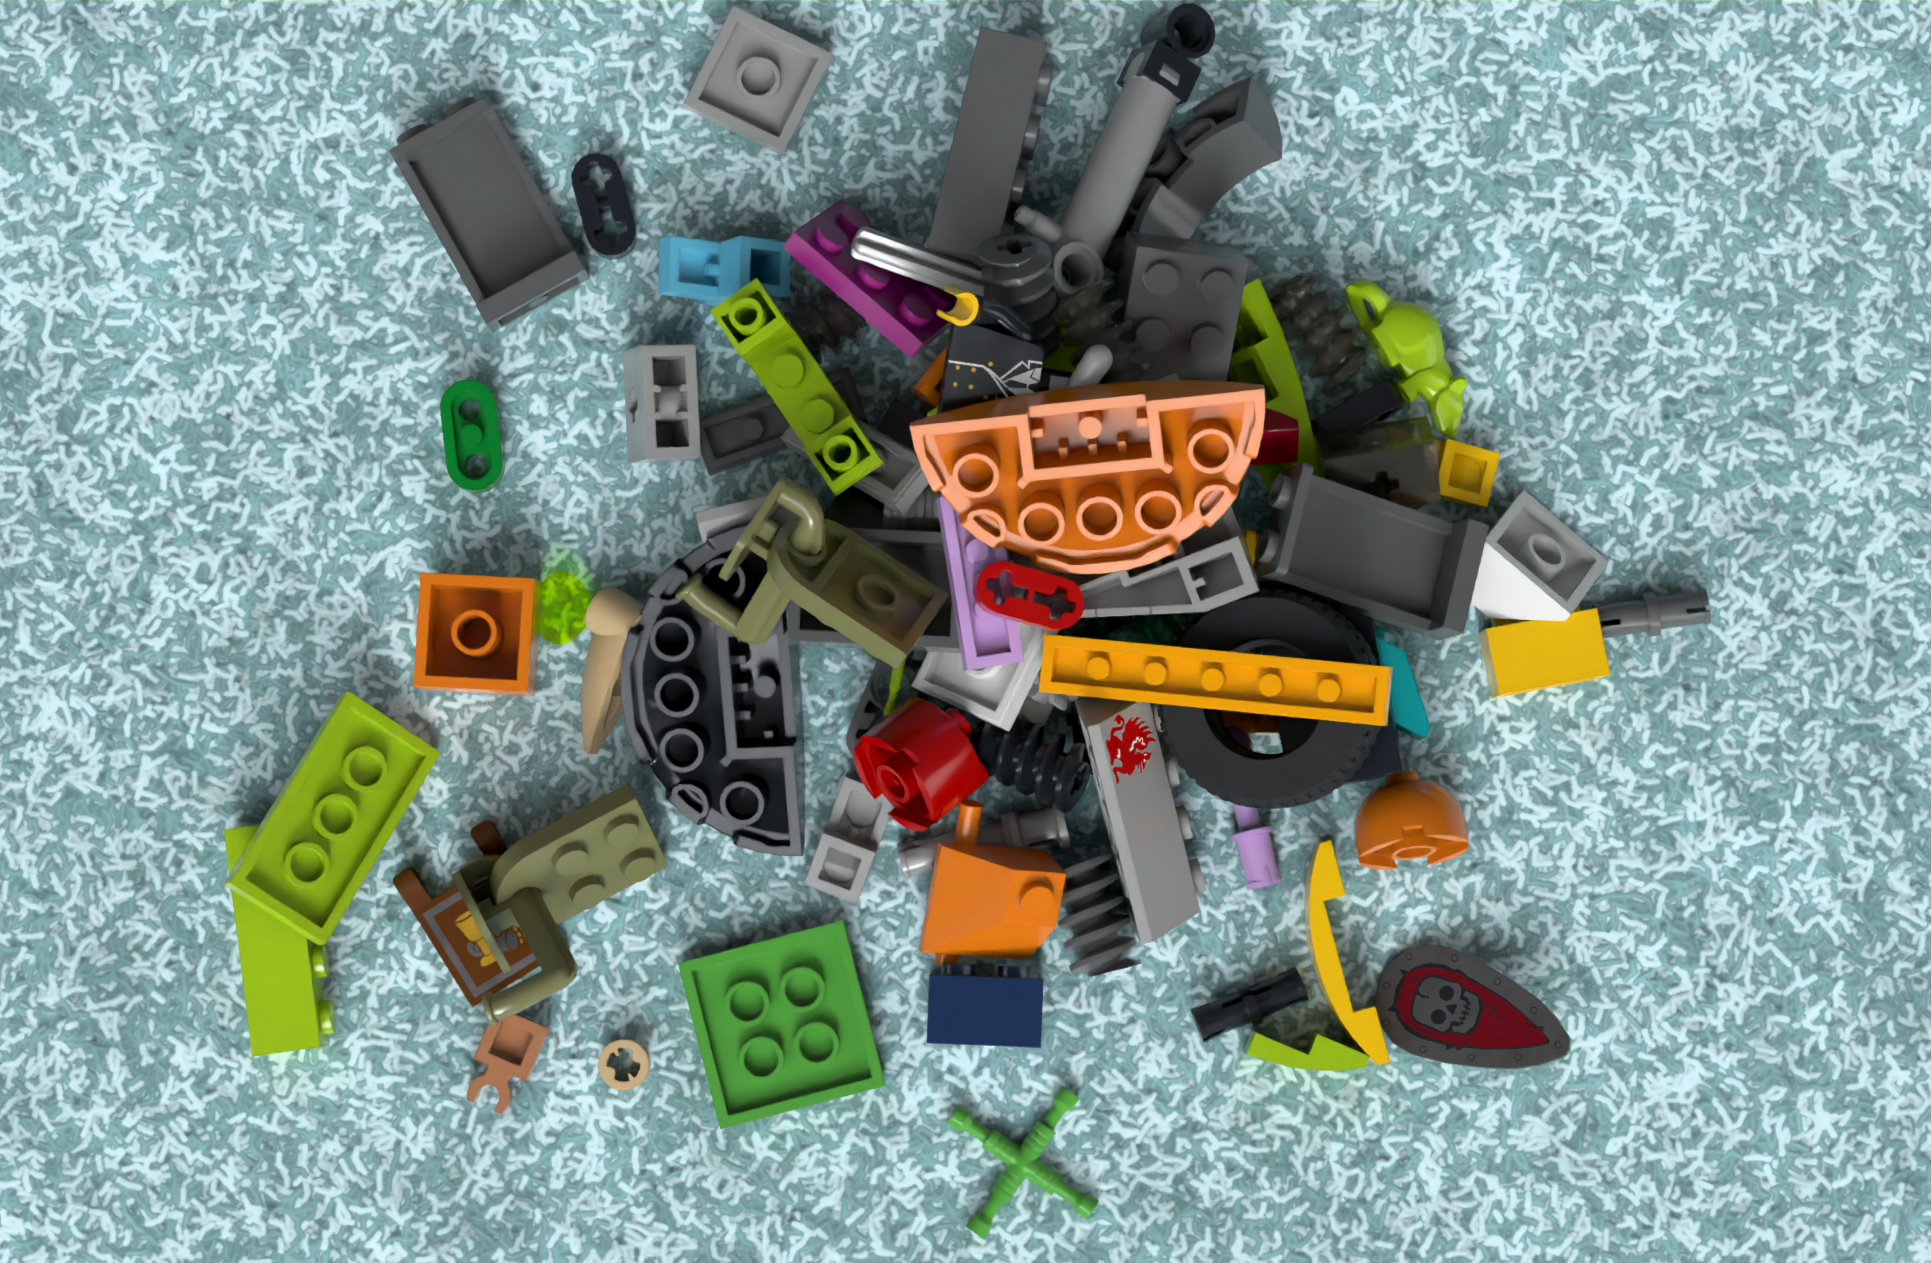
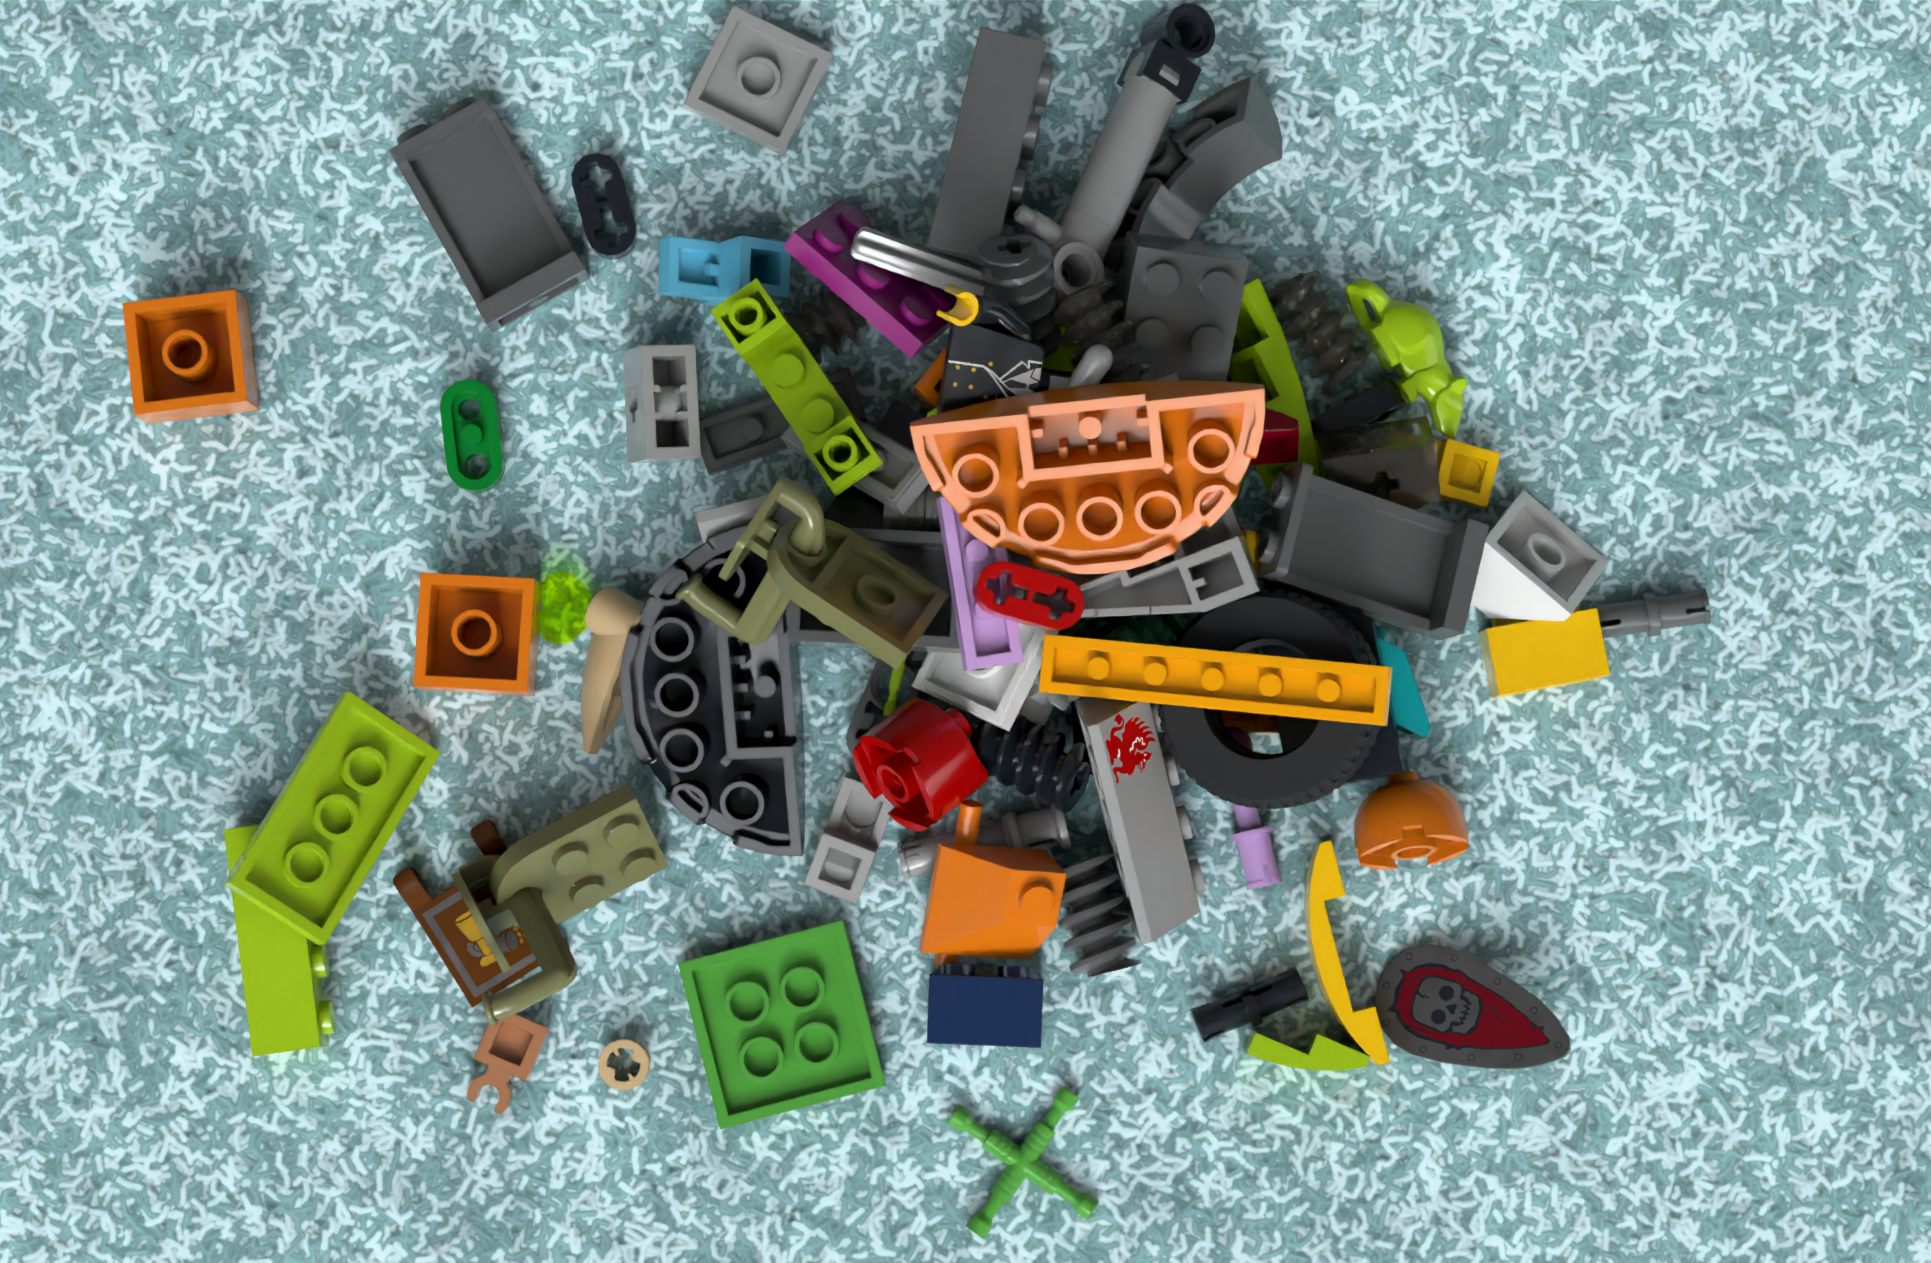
none -> orange brick [122,289,260,424]

